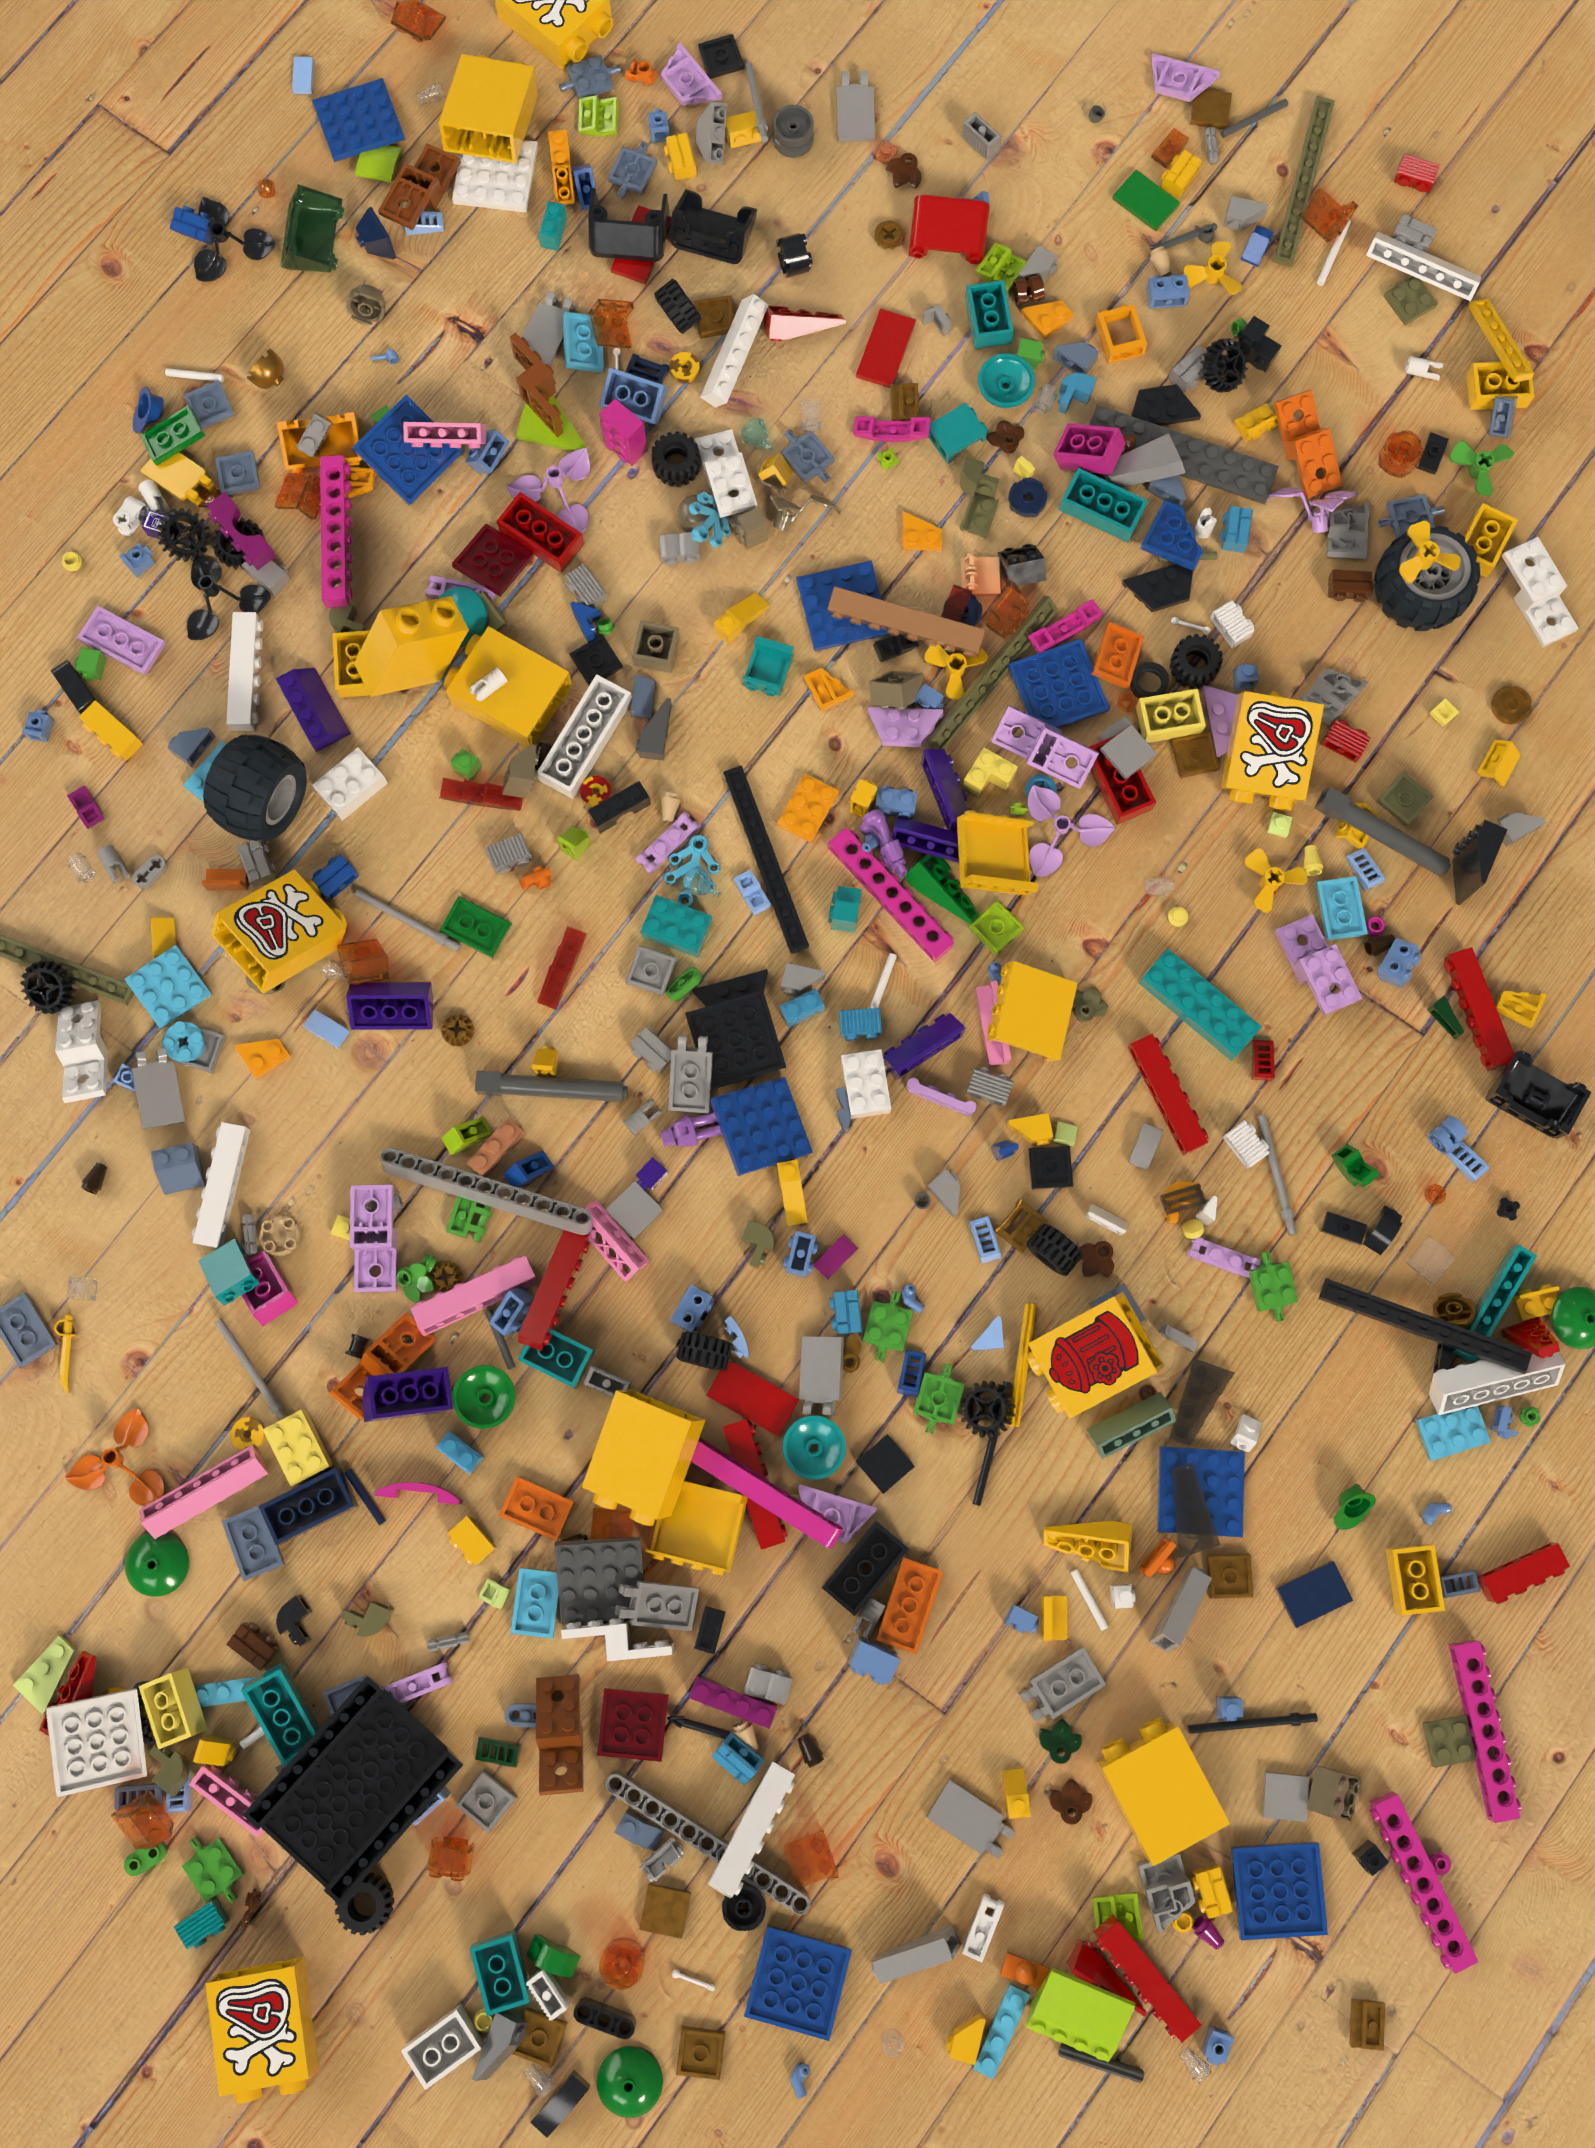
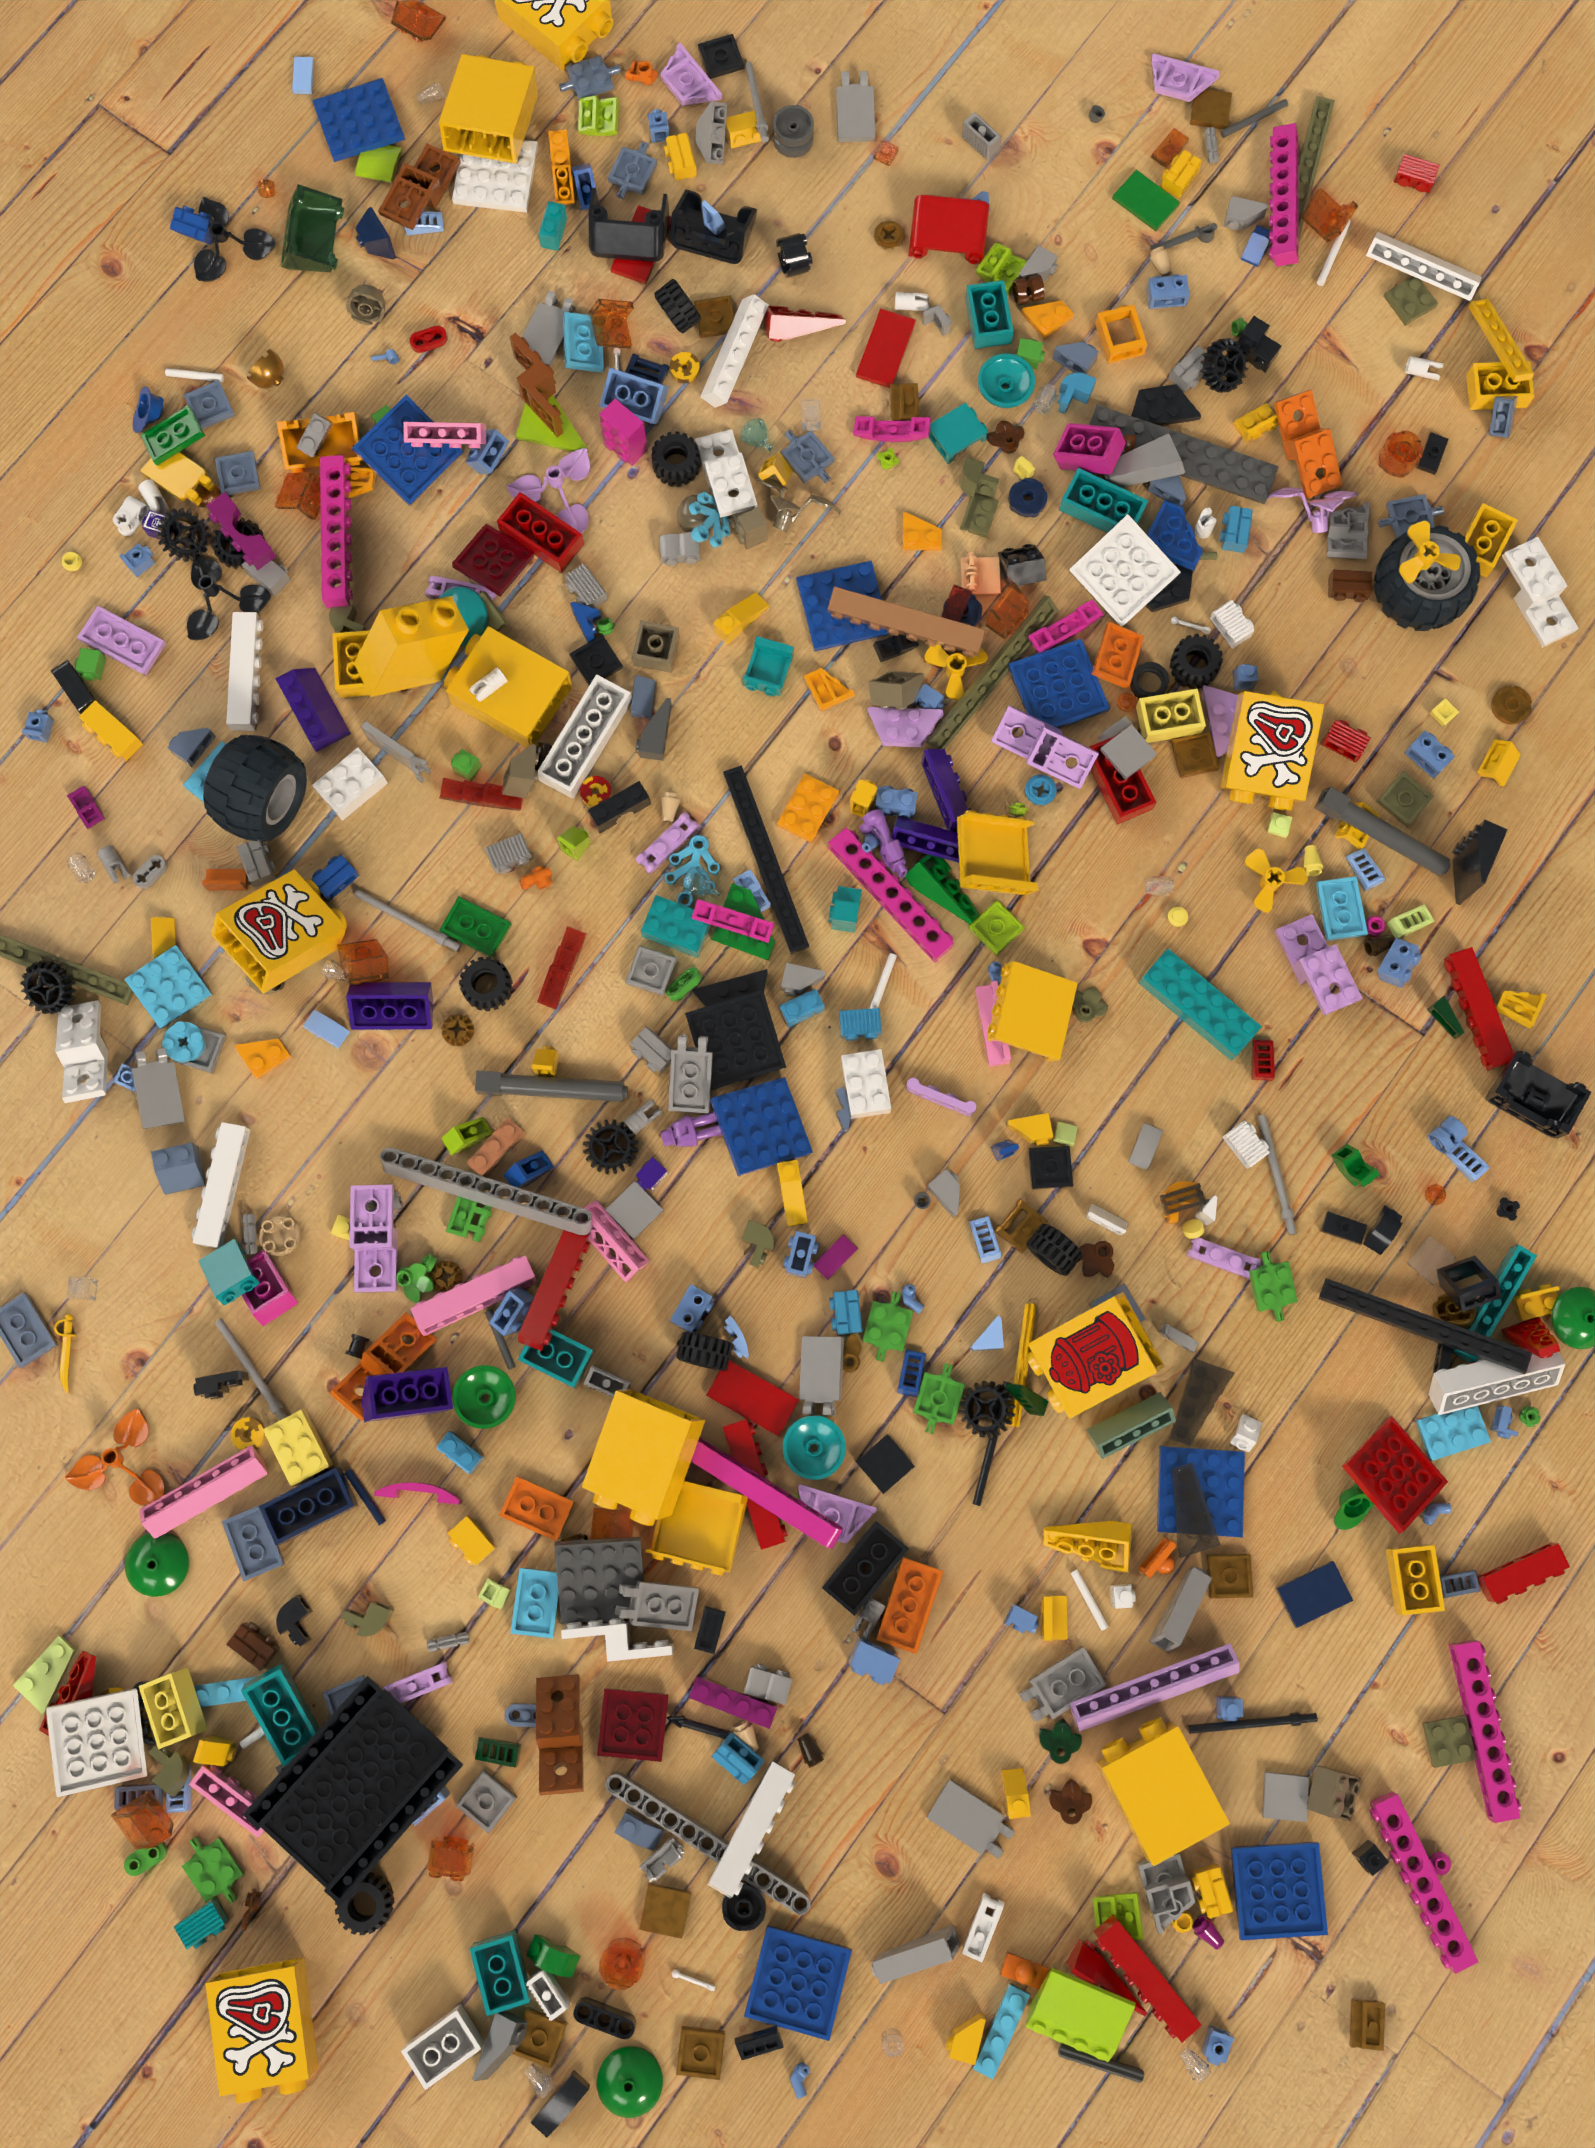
dark brown cone [81,1162,108,1195] -> none
light yellow plate [473,2008,495,2032] -> none
clear orange bracket [784,1830,839,1888] -> none
dark purple slope [883,1013,966,1080] -> none
reddish brown plate [885,153,921,189] -> none
light yellow brick [962,748,1018,797] -> none
light grey brick [966,1067,1014,1107] -> none
lavender plant [1028,785,1115,877] -> none
red brick [1128,1033,1209,1156] -> none
yellow piece [1183,242,1242,295] -> none
light grey slope [1300,668,1368,726] -> none
light grey brick [1391,213,1438,252] -> none
bright green piece [1449,441,1514,497] -> none
light grey slope [1497,812,1546,847] -> none
none -> black plate [193,1370,249,1400]
none -> light grey tile [361,721,431,783]
none -> red plate [409,326,448,353]
none -> black tyre [459,957,513,1011]
none -> black gear [583,1119,638,1175]
none -> dark pink slope [691,899,774,942]
none -> light blue slope [702,200,726,236]
none -> green plate [711,883,775,960]
none -> black plate [735,2025,784,2060]
none -> white hinge [895,292,929,311]
none -> dark green slope [1006,1383,1049,1416]
none -> white plate [1069,515,1181,627]
none -> lavender brick [1070,1644,1240,1732]
none -> dark pink brick [1269,123,1299,267]
none -> red plate [1342,1416,1448,1534]
none -> yellowish green slope [1387,904,1434,939]
none -> medium blue brick [1404,730,1455,779]
none -> black window [1437,1255,1501,1312]

